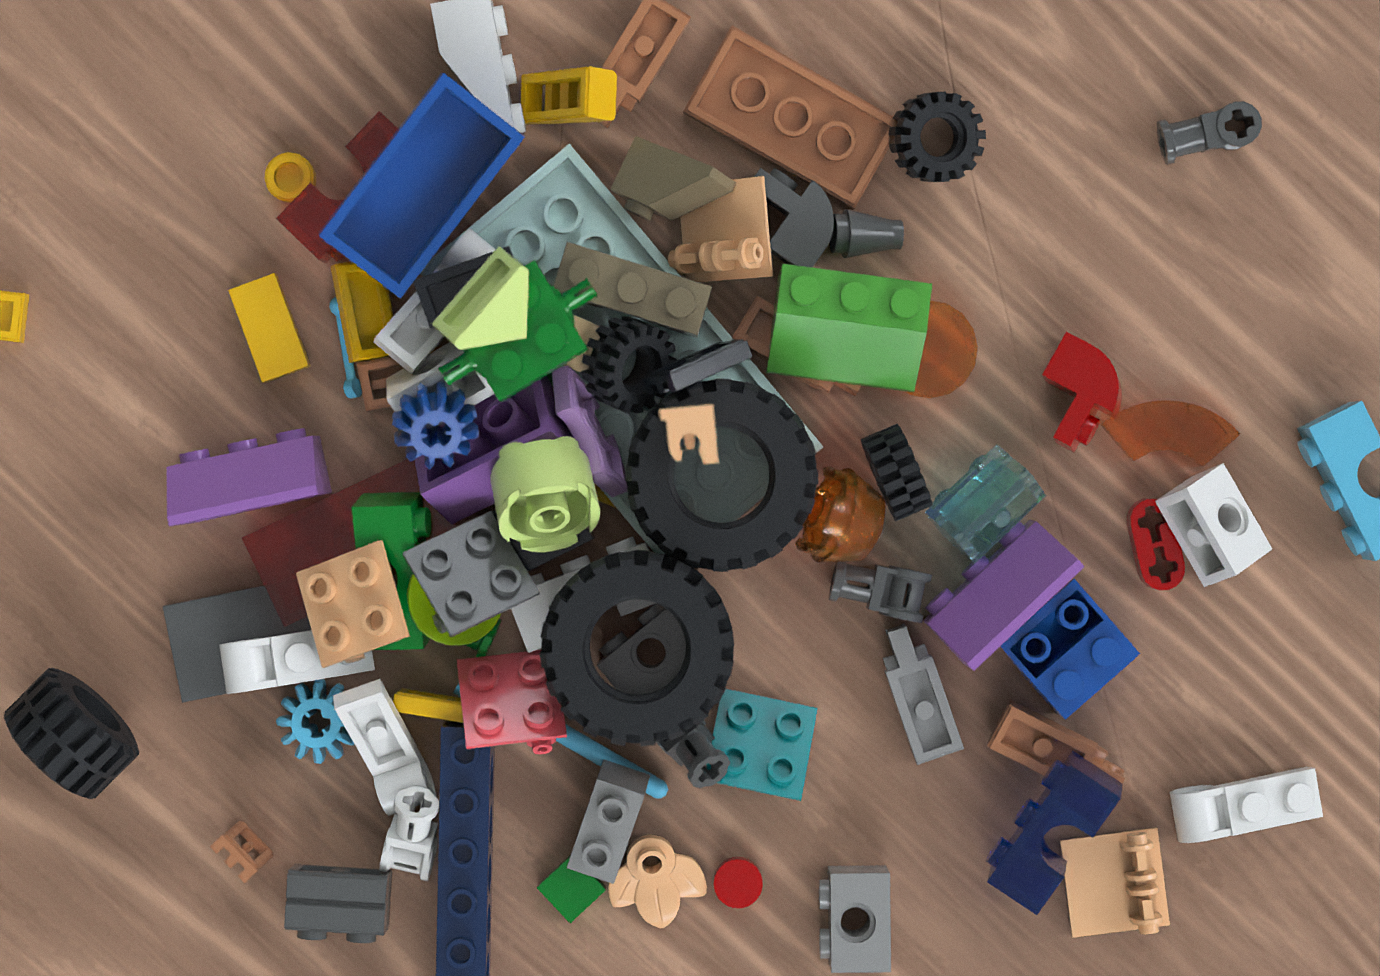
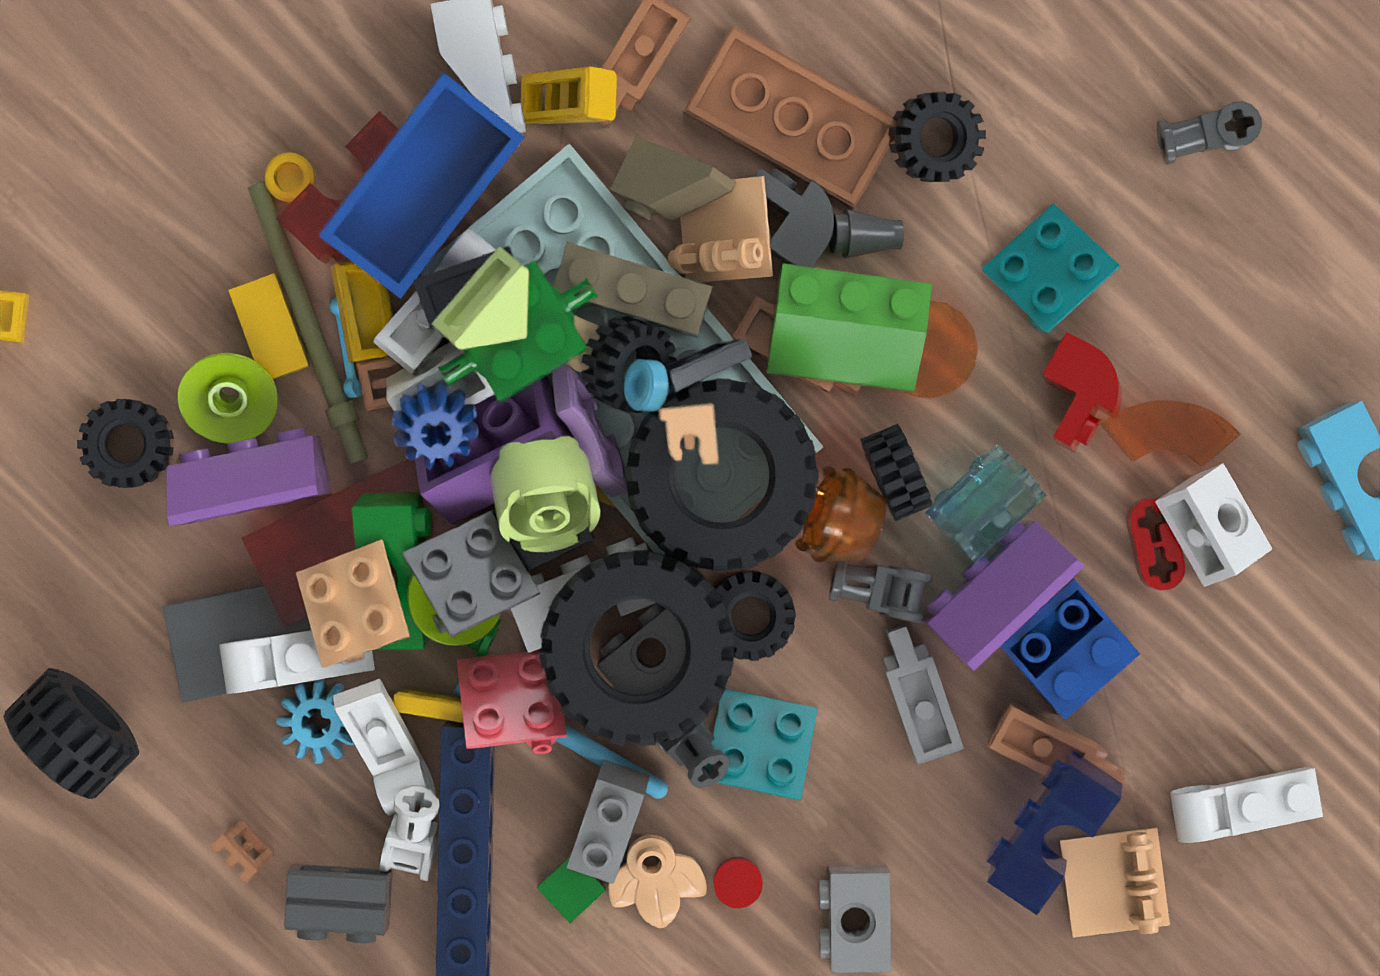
none -> black tyre [77,399,174,488]
none -> lime dish [178,353,278,444]
none -> olive bar [248,181,368,465]
none -> medium azure tile [624,359,668,411]
none -> black tyre [715,570,796,661]
none -> teal hinge [981,203,1121,334]

